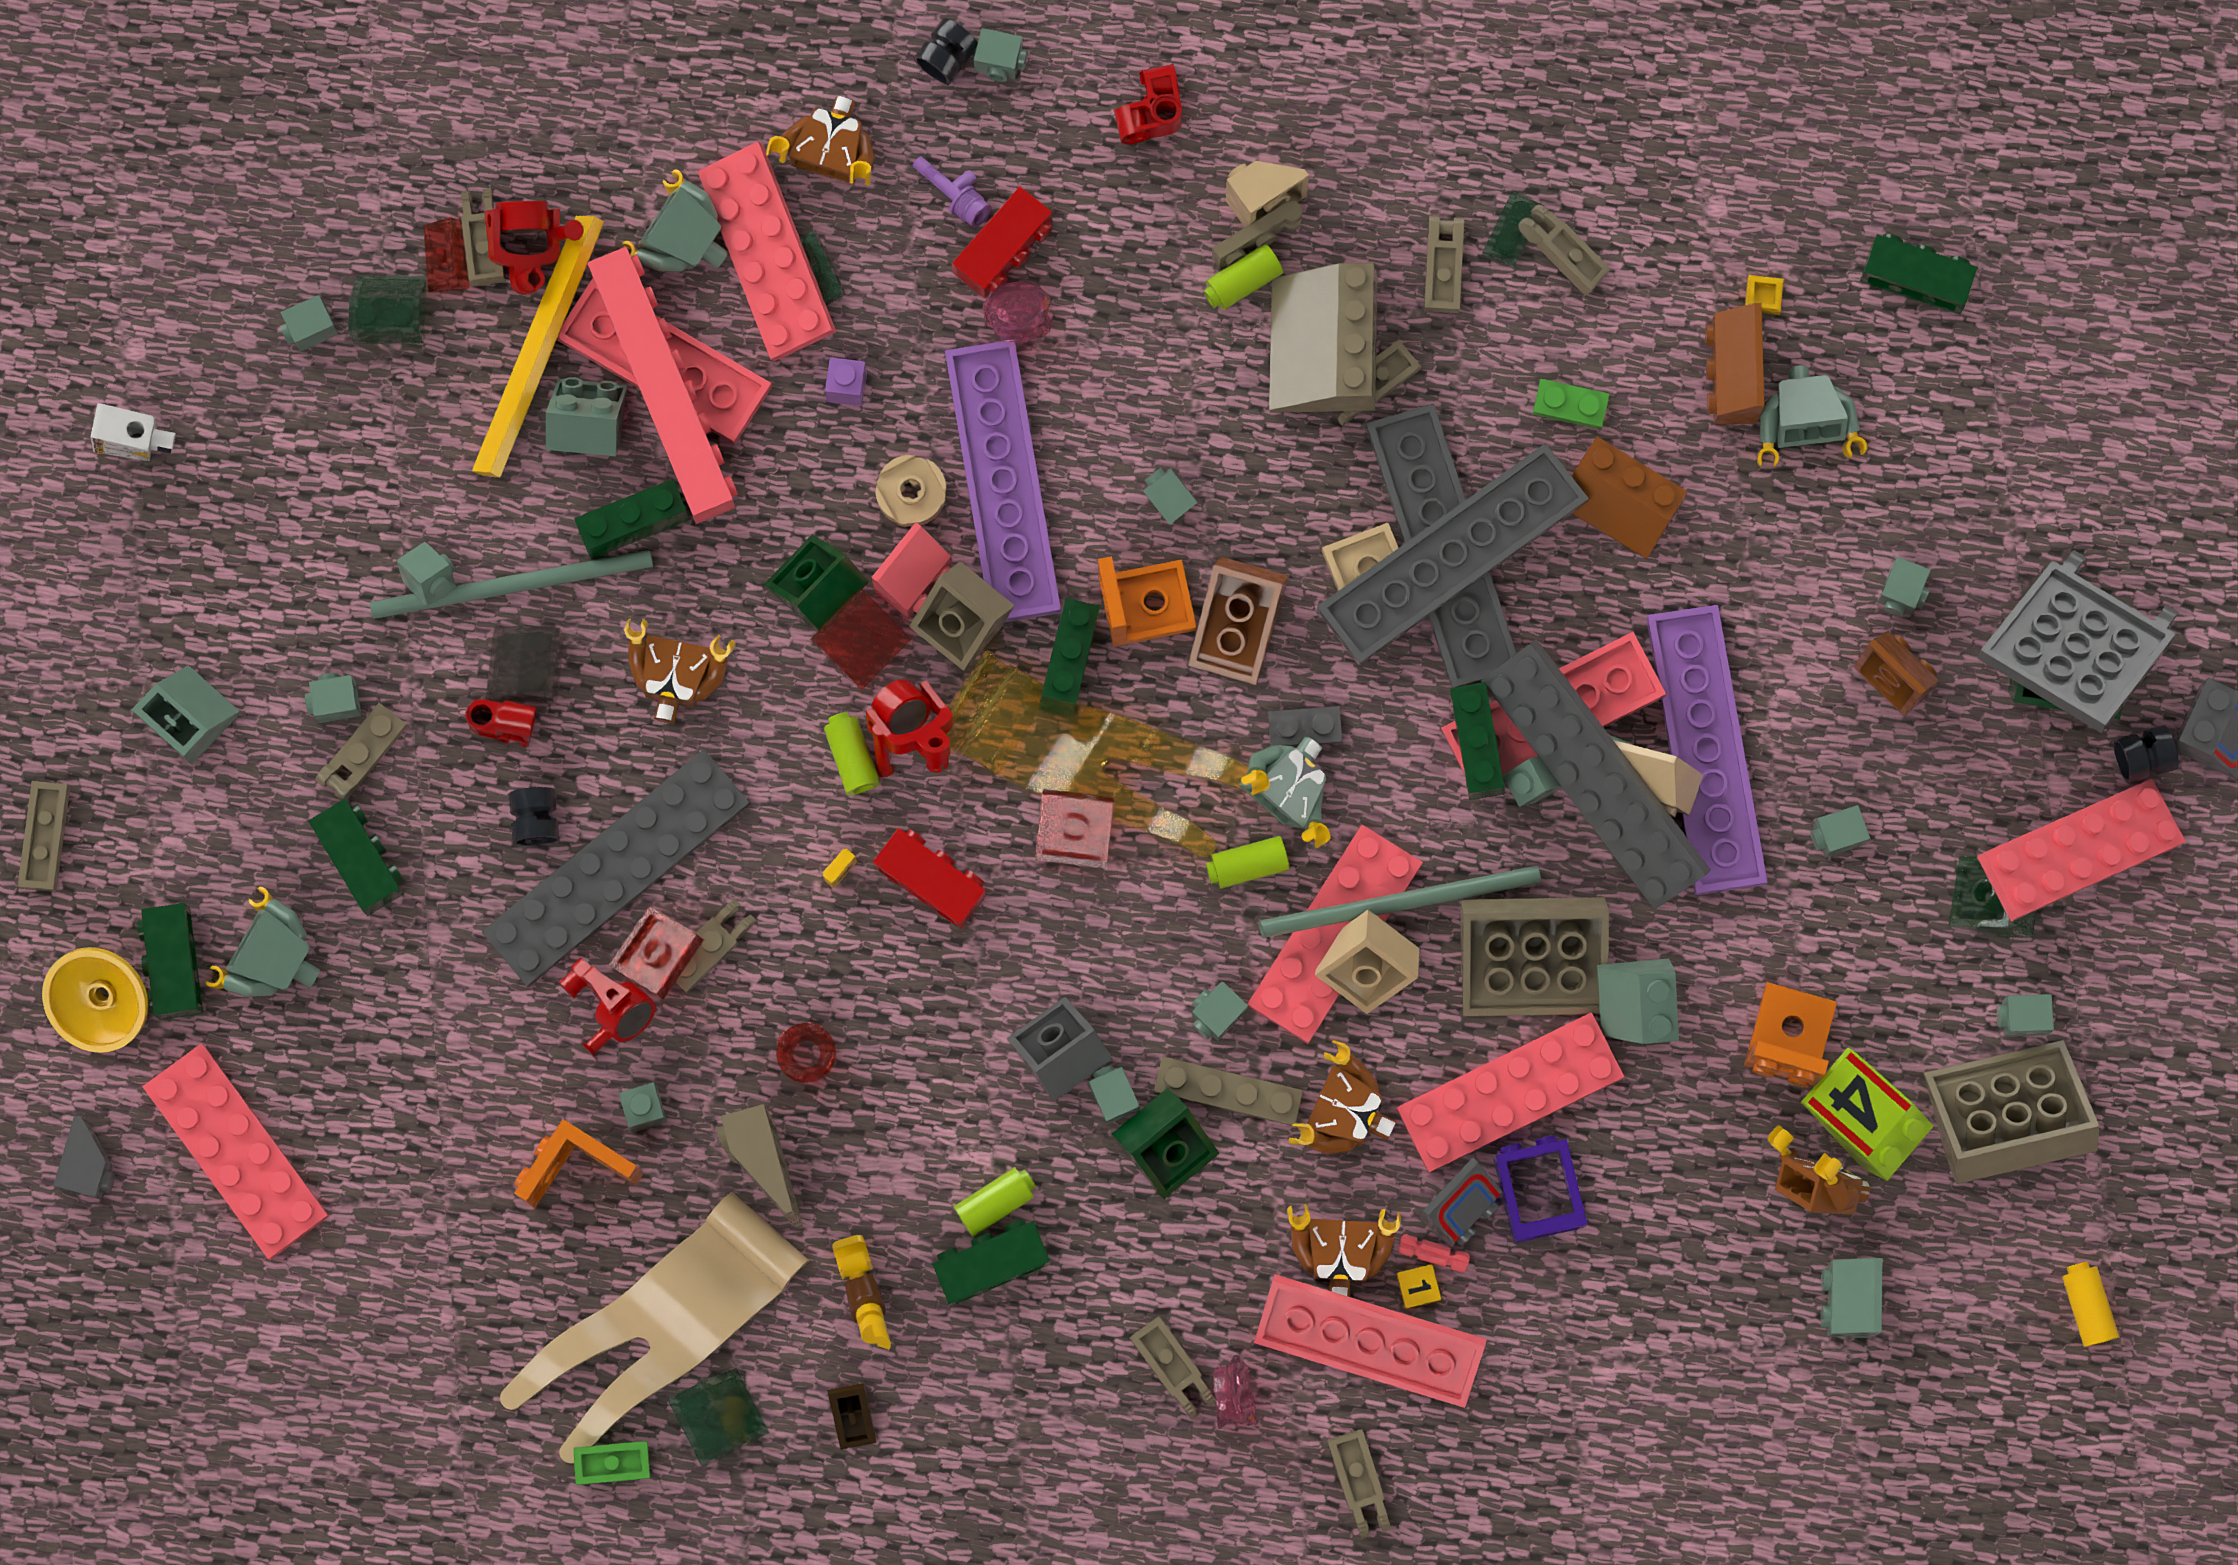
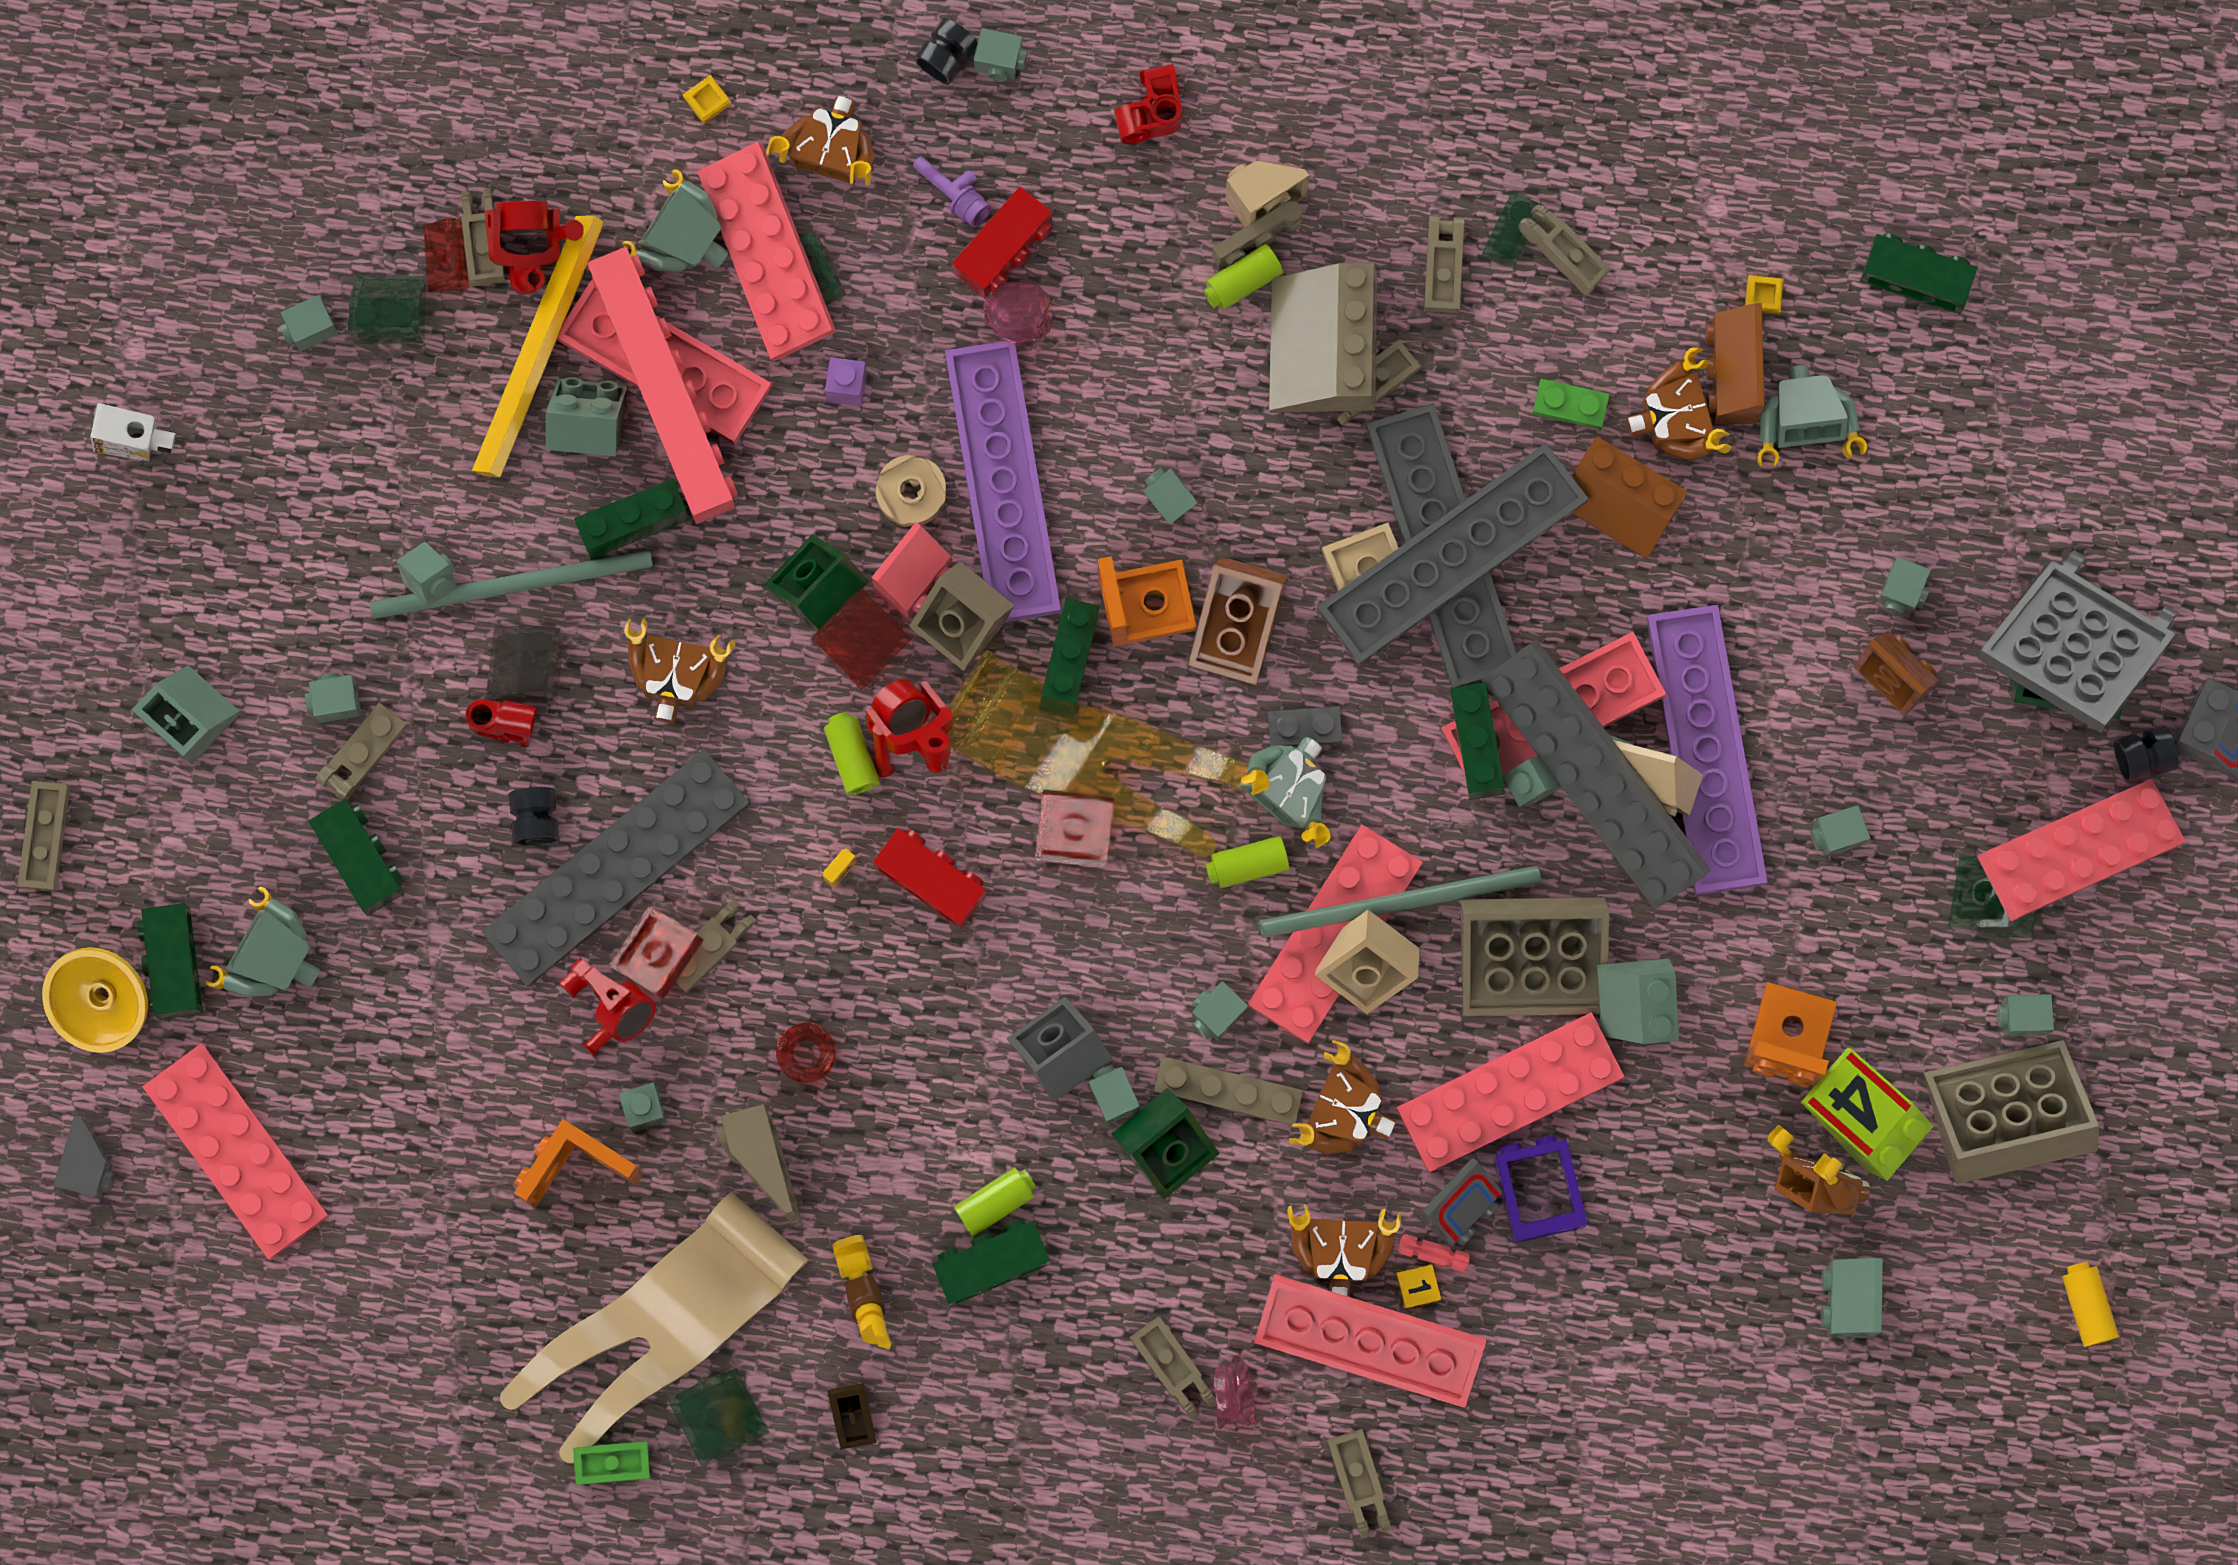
none -> yellow tile [683,75,732,124]
none -> dark orange torso [1626,348,1731,461]

